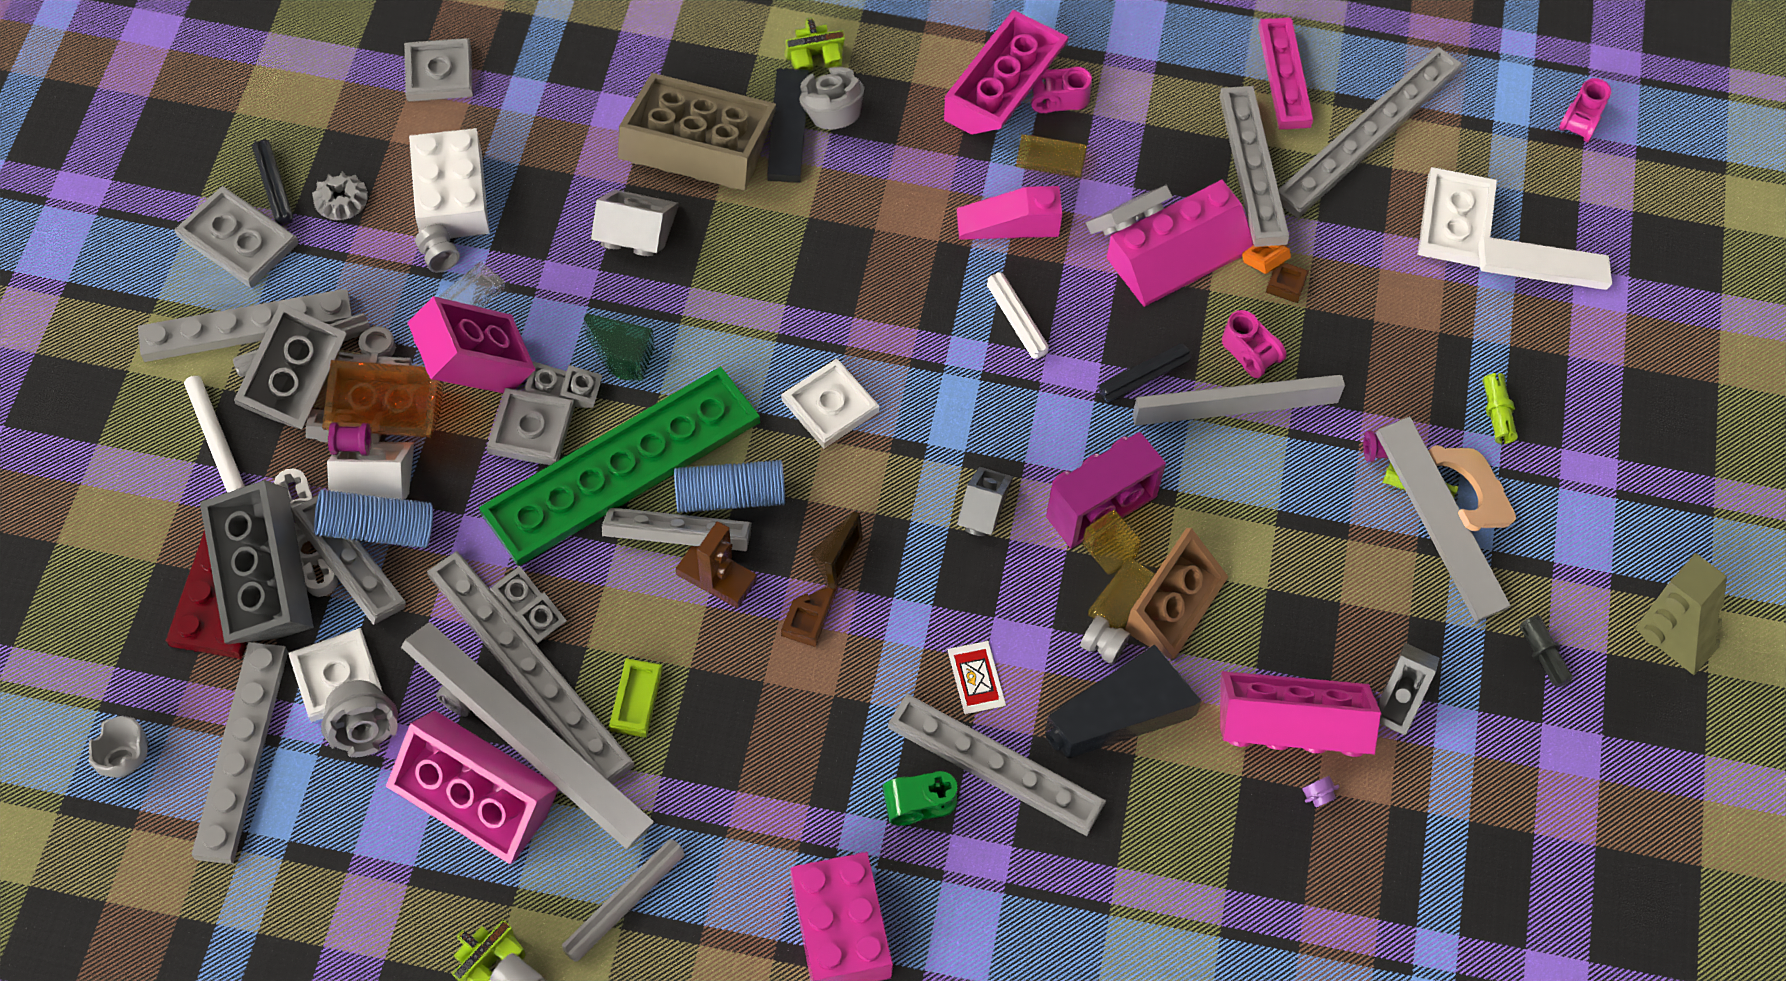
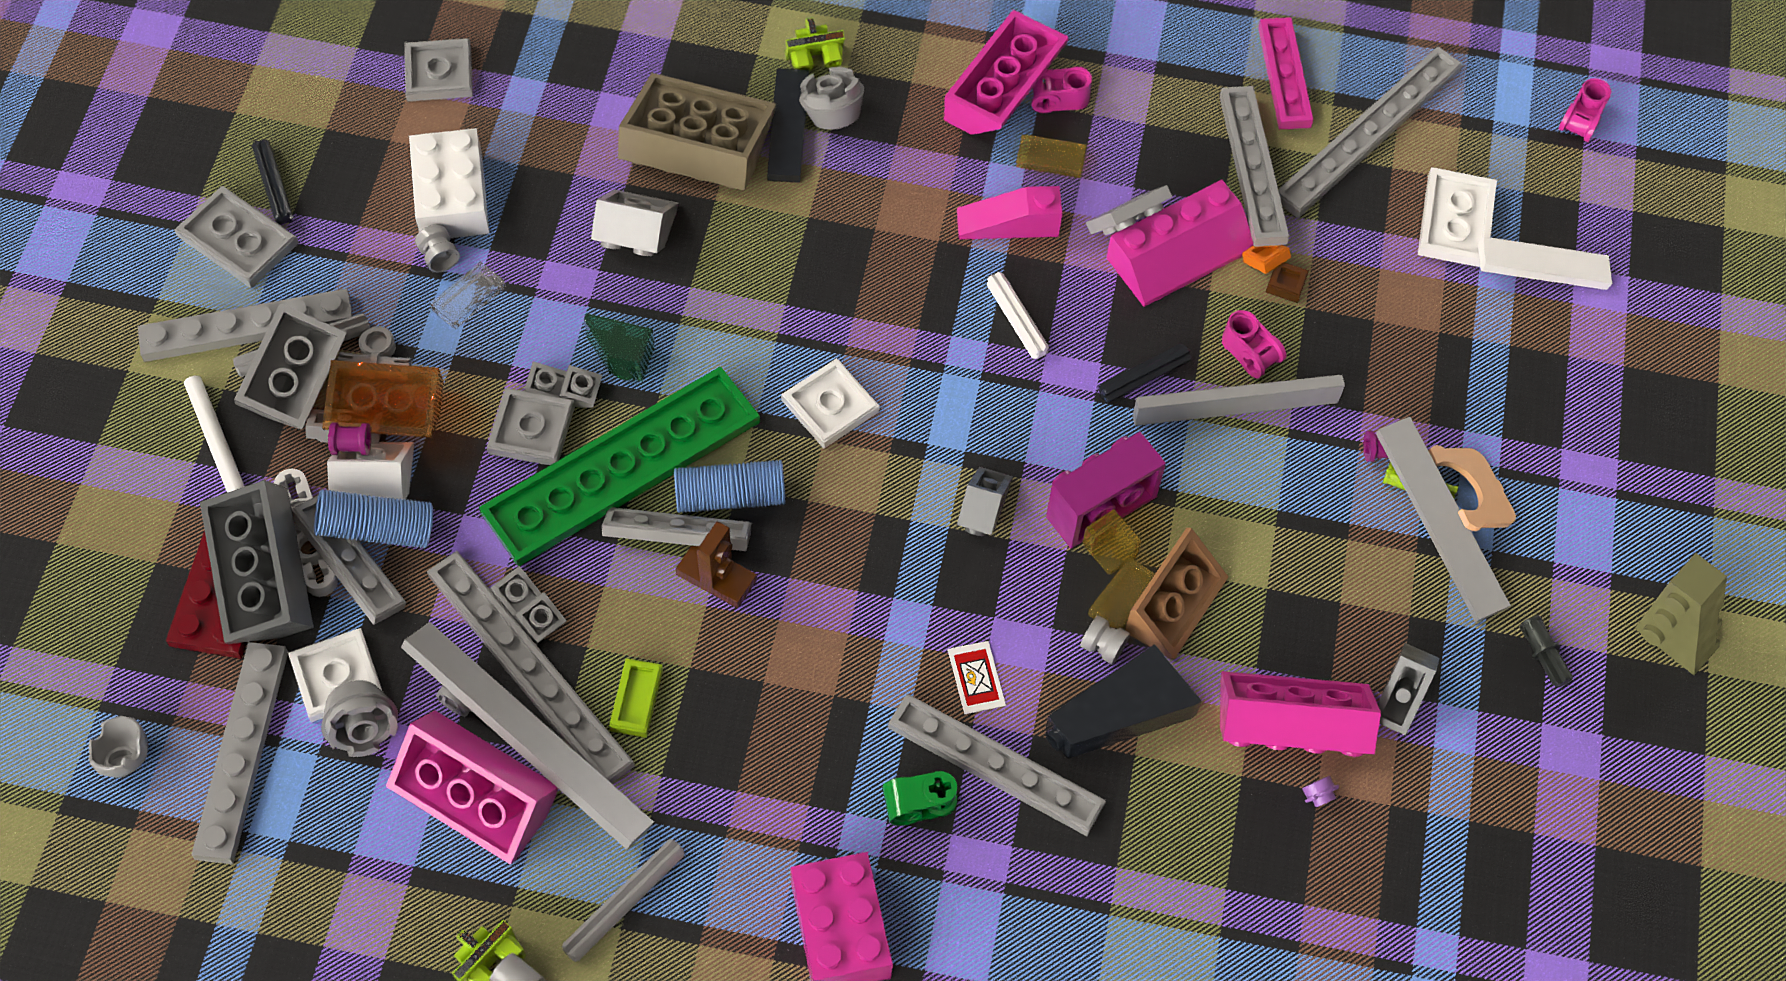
light grey gear [312,171,368,220] -> none
dark pink brick [407,296,536,393] -> none
reddish brown tile [781,585,838,647] -> none
dark brown slope [810,512,863,589] -> none
lime pin [1482,373,1518,444] -> none

